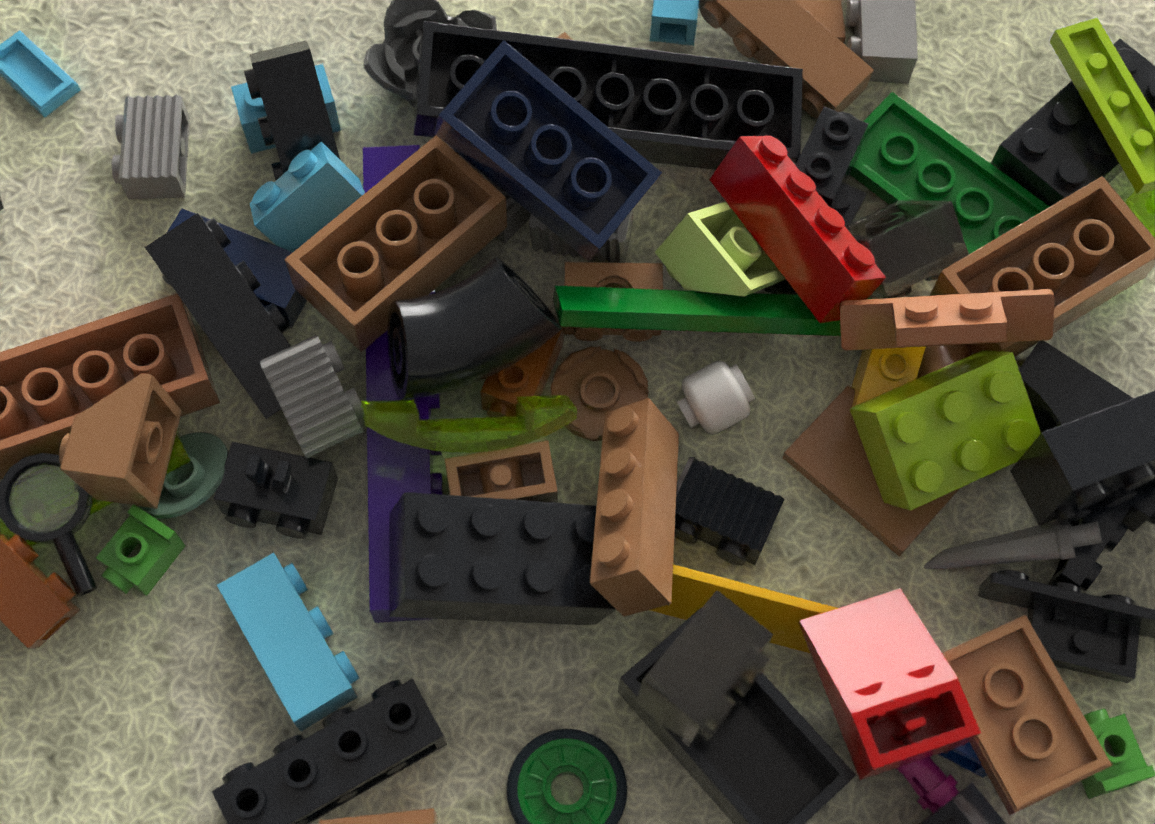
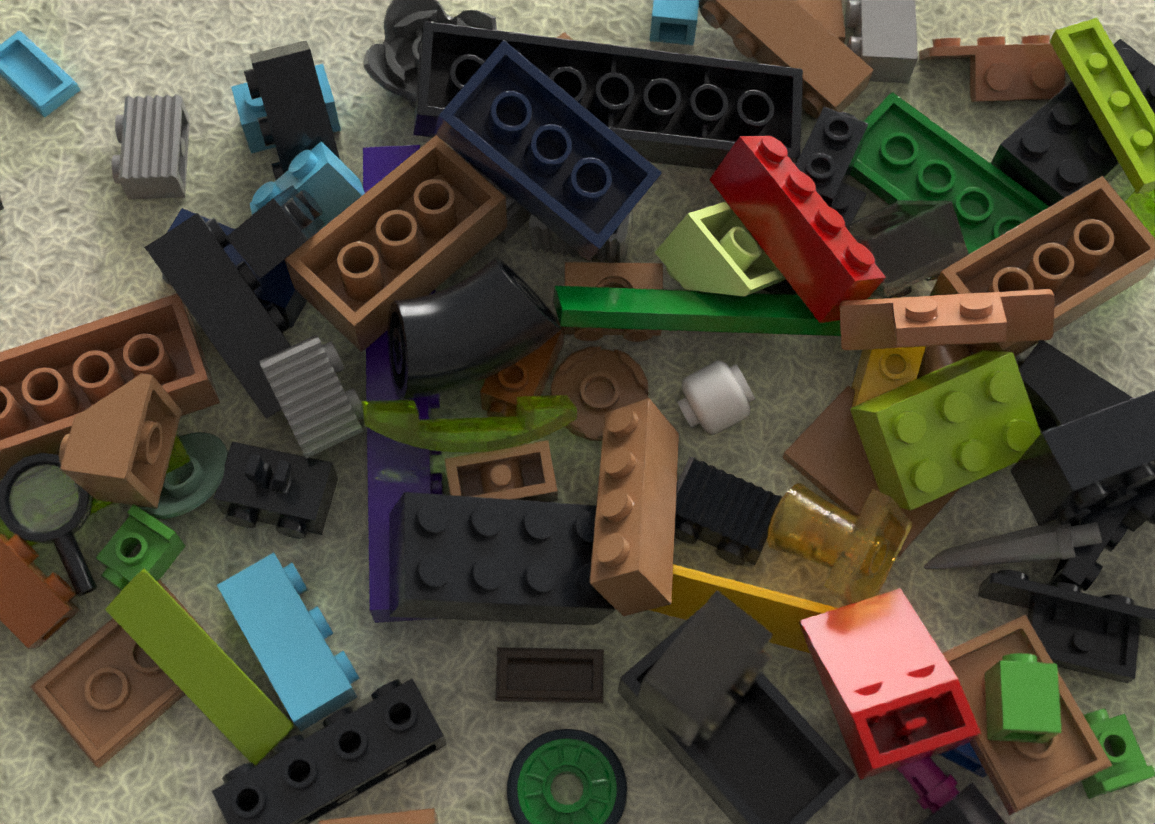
none -> medium nougat tile [30,579,216,768]
none -> lime slope [105,568,295,766]
none -> black brick [226,185,325,278]
none -> dark brown tile [495,647,604,703]
none -> clear yellow plant [767,483,913,606]
none -> nougat bracket [919,35,1065,102]
none -> bright green brick [984,653,1062,743]

